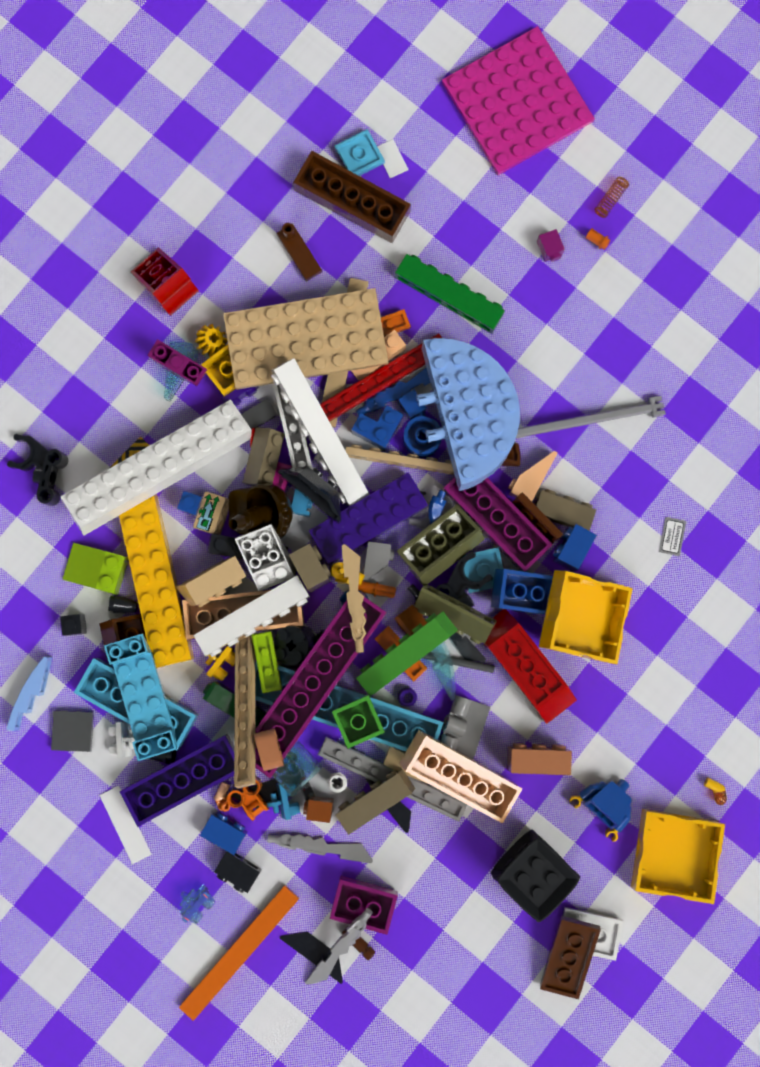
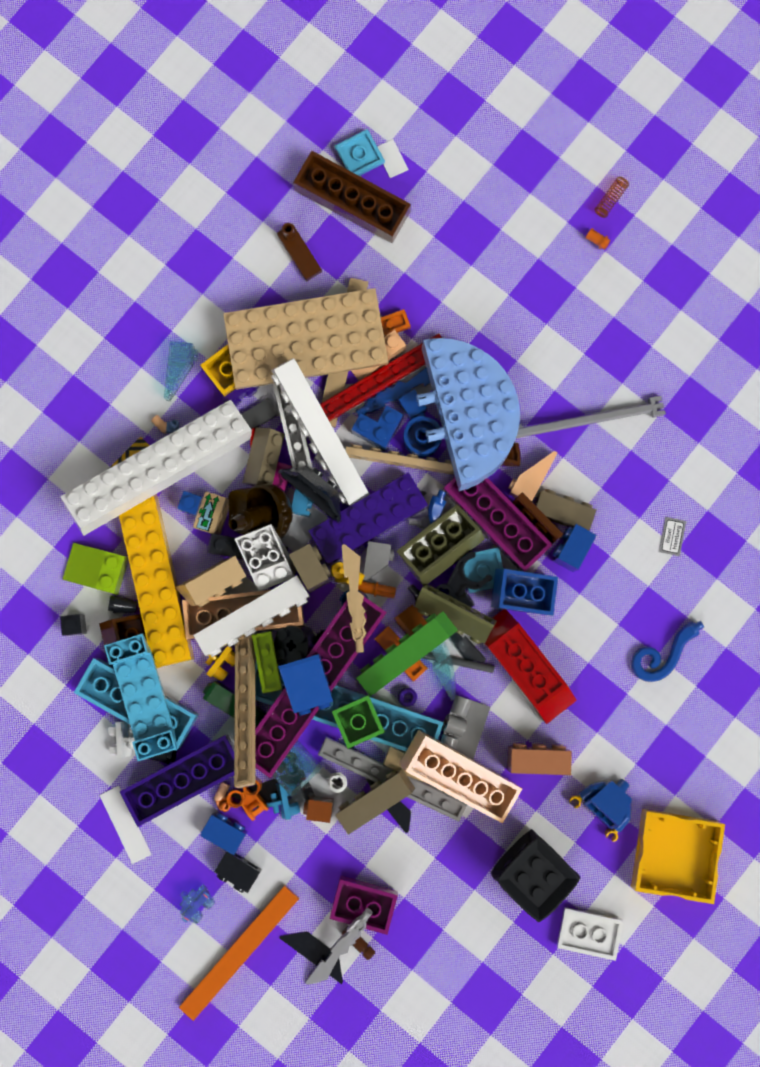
light blue slope [6,657,53,731] -> none
black piece [7,434,68,506] -> none
dark grey tile [51,711,94,752] -> none
red brick [131,247,199,316] -> none
magenta slope [147,339,207,386] -> none
yellow gear [194,324,227,357] -> none
nougat beam [254,728,284,771] -> none
light grey sword [267,833,373,863] -> none
green brick [395,254,505,334] -> none
dark pink plate [442,26,595,175] -> none
magenta brick [537,229,565,262] -> none
yellow tile [539,570,633,665] -> none
reddish brown plate [540,916,601,1000] -> none
arm [704,777,727,805] -> none
none -> arm [151,415,179,434]
none -> blue slope [279,654,334,716]
none -> blue plant [631,621,704,682]

